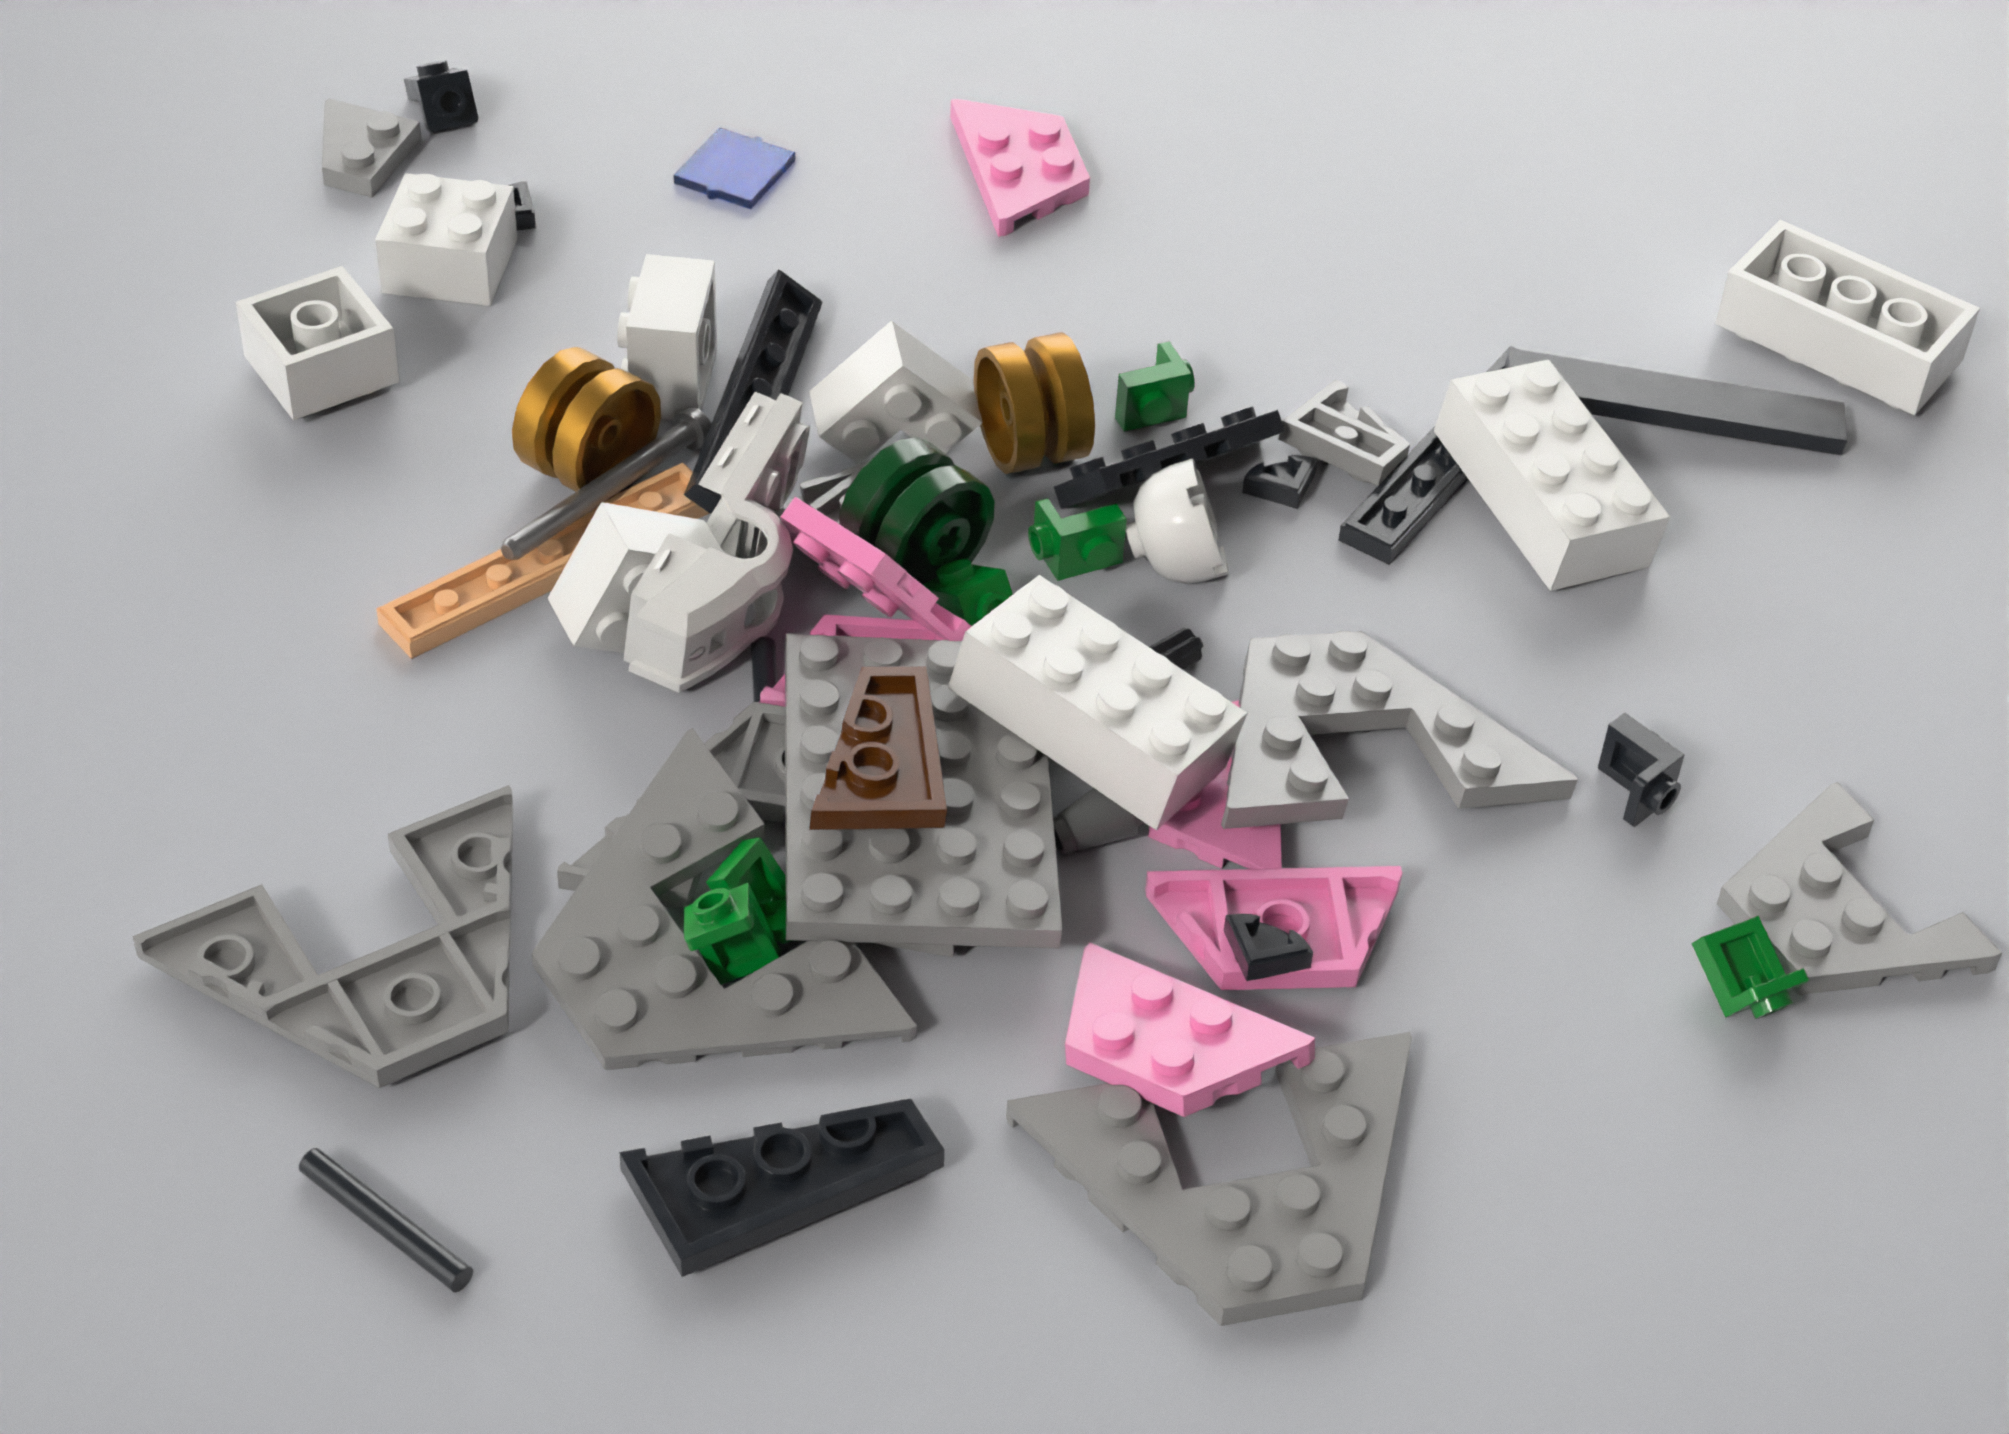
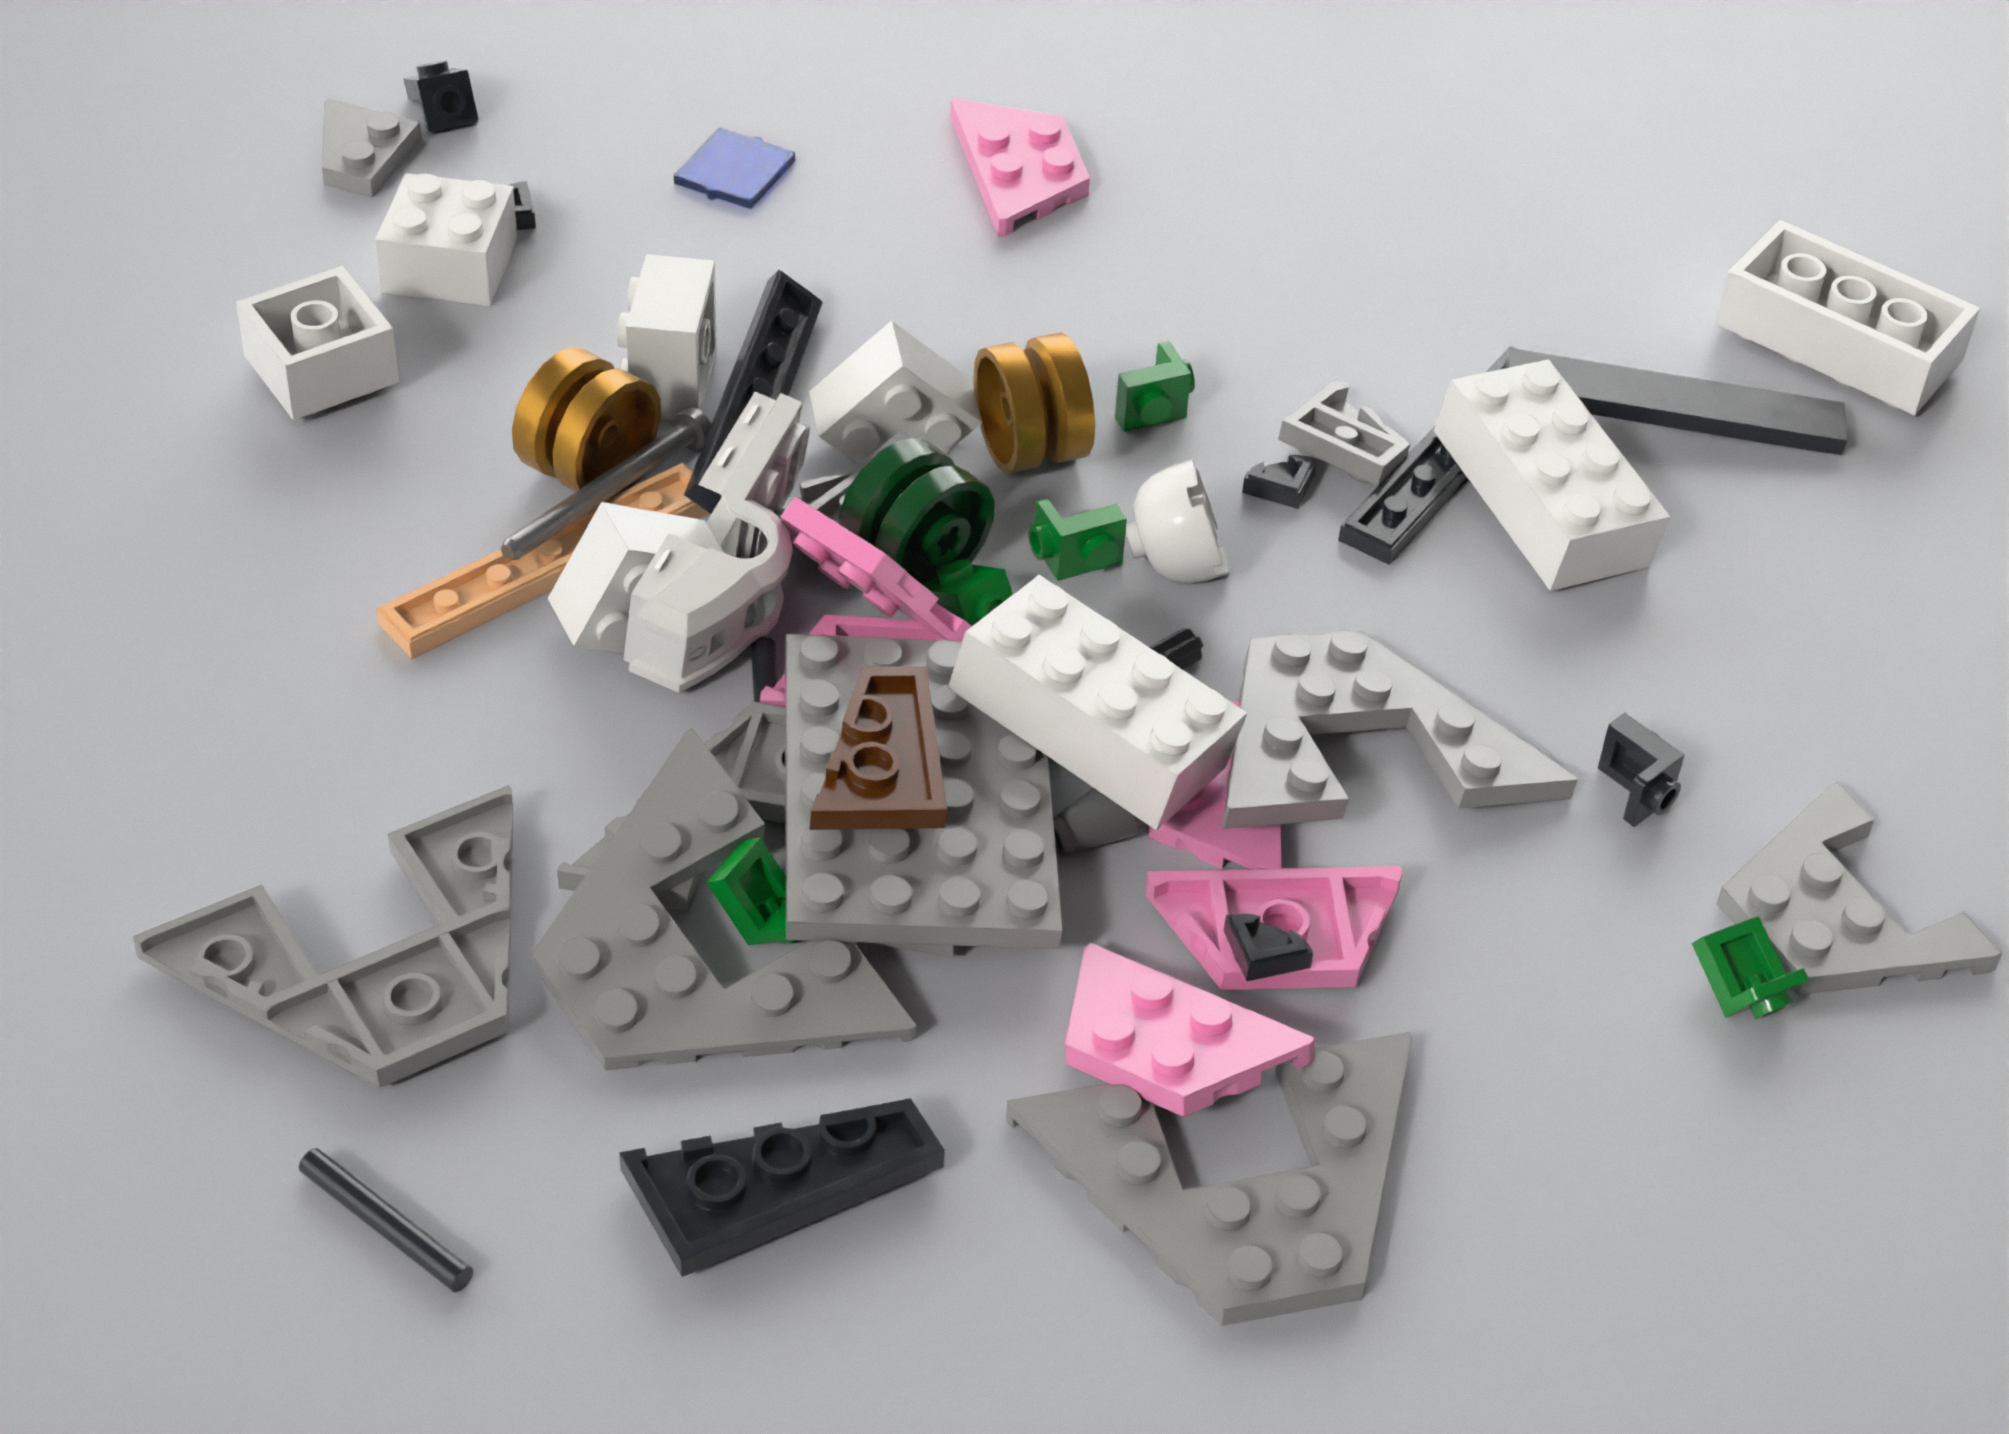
green bracket [684,883,781,985] -> none
black wing [1053,406,1285,509] -> none

